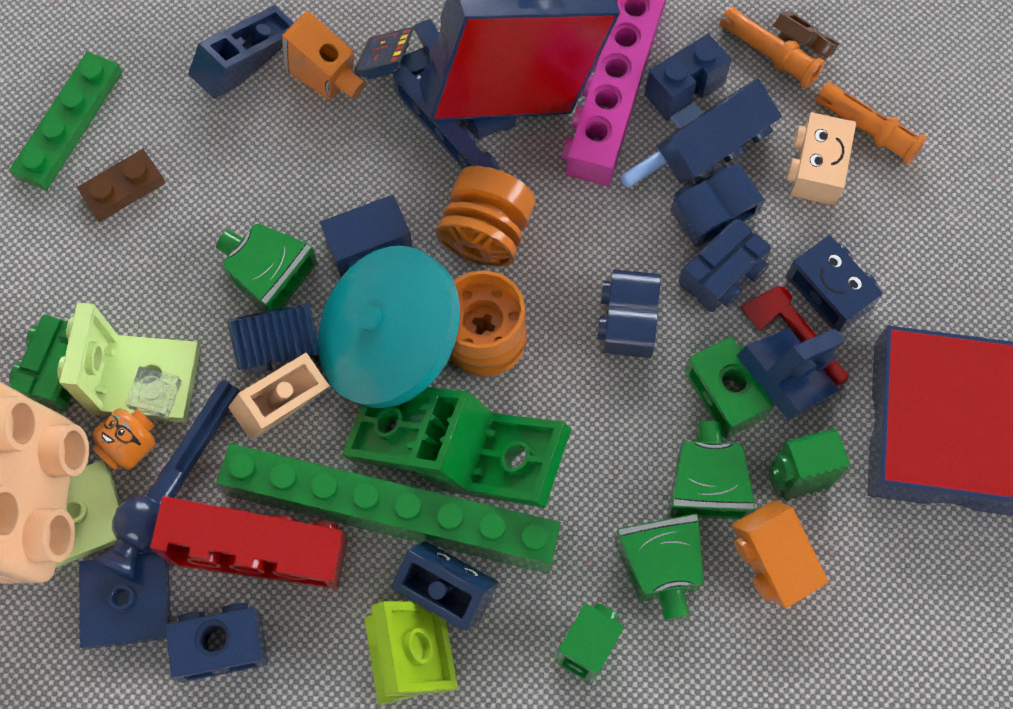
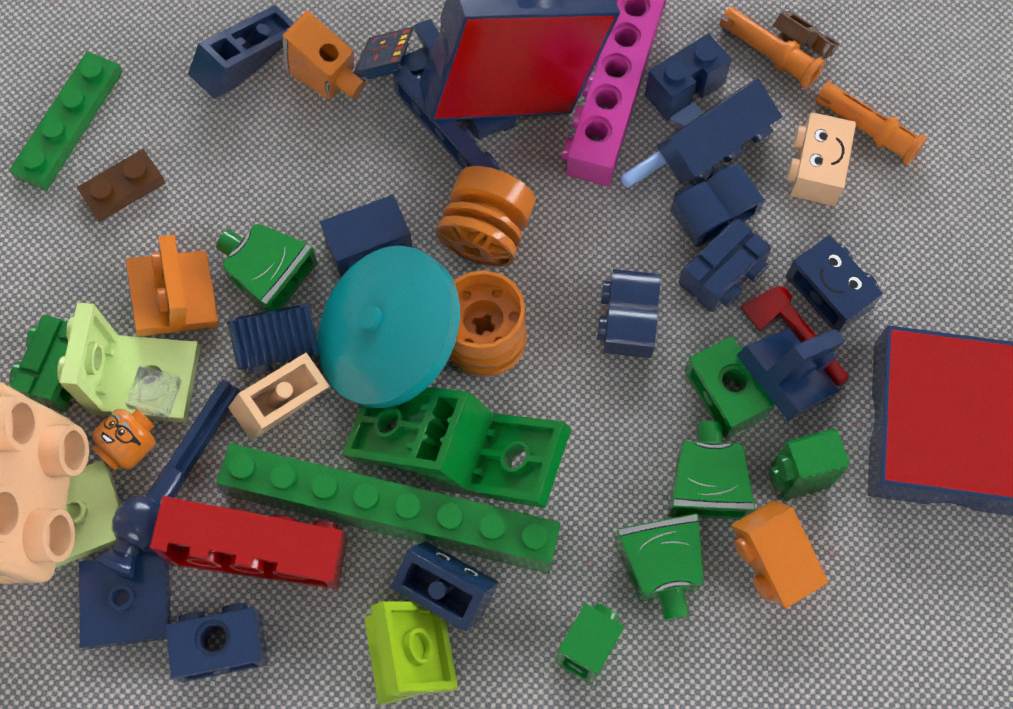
none -> orange bracket [126,235,218,337]

